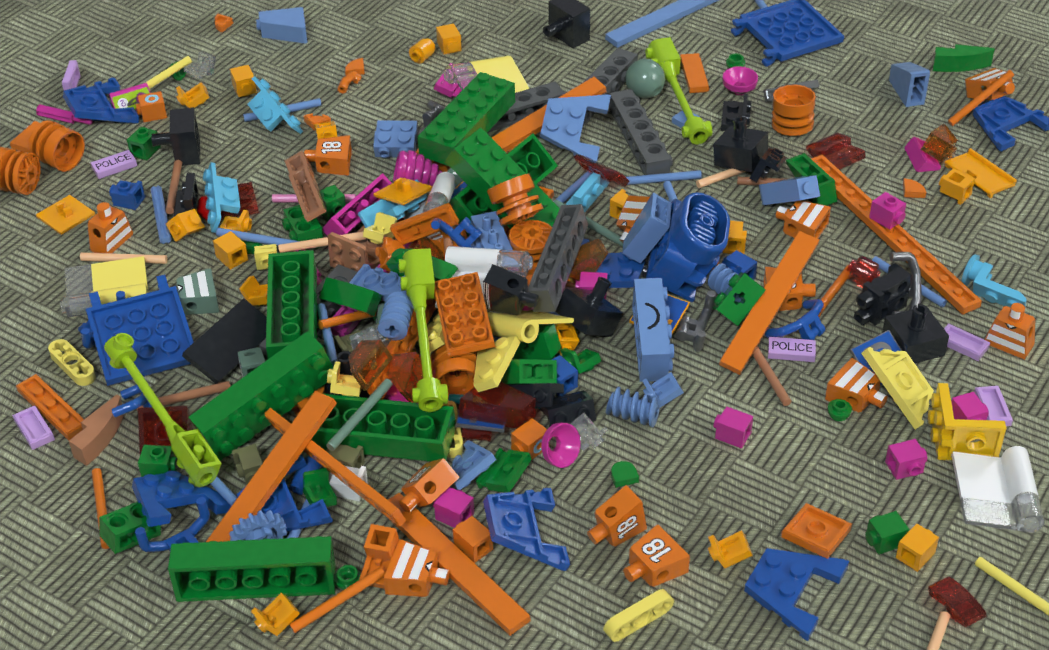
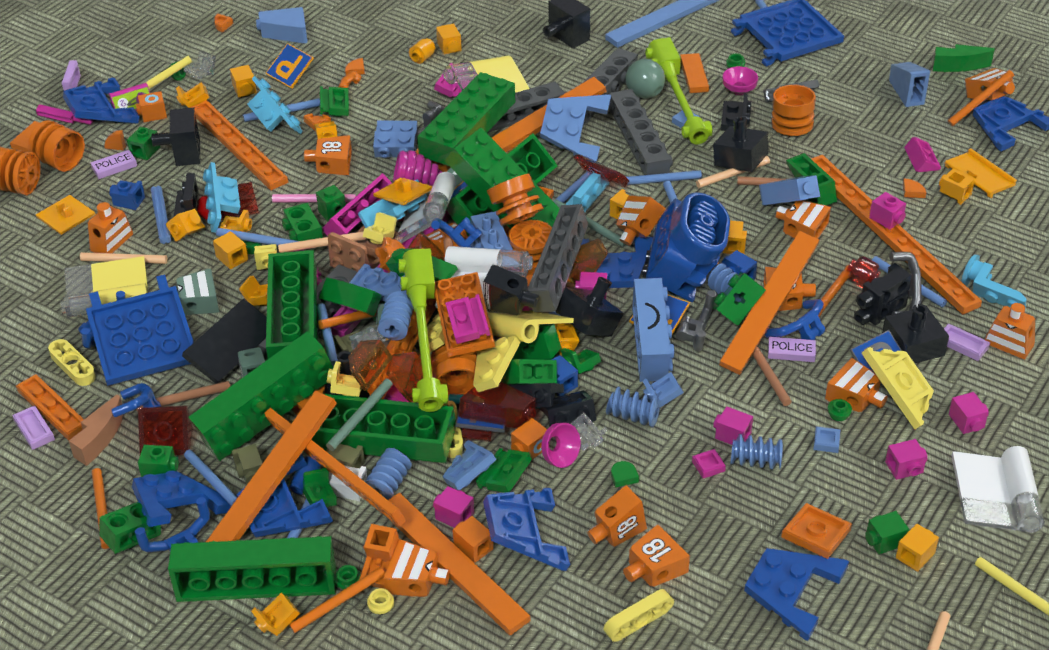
lime bar [104,333,222,487] -> none
nougat bar [166,160,182,214] -> none
medium blue gear [229,510,287,541] -> none
nougat slope [285,151,326,222] -> none
orange tile [390,203,459,245] -> none
orange torso [399,458,460,513] -> none
medium blue slope [622,193,672,263] -> none
light orange bracket [708,530,753,569] -> none
black bracket [749,147,787,183] -> none
clear red slope [806,133,865,169] -> none
clear orange slope [921,124,958,162] -> none
yellow bracket [928,383,1006,460] -> none
clear red slope [928,576,987,628] -> none
lavender tile [974,386,1013,426] -> none
none -> orange tile [104,130,126,151]
none -> orange tile [190,100,288,190]
none -> blue piece [266,43,314,89]
none -> green plate [319,86,349,117]
none -> medium blue piece [365,448,412,499]
none -> light yellow plate [367,588,394,614]
none -> dark pink plate [445,294,490,344]
none -> dark pink tile [692,449,726,479]
none -> medium blue piece [730,434,783,470]
none -> medium blue tile [813,427,840,453]

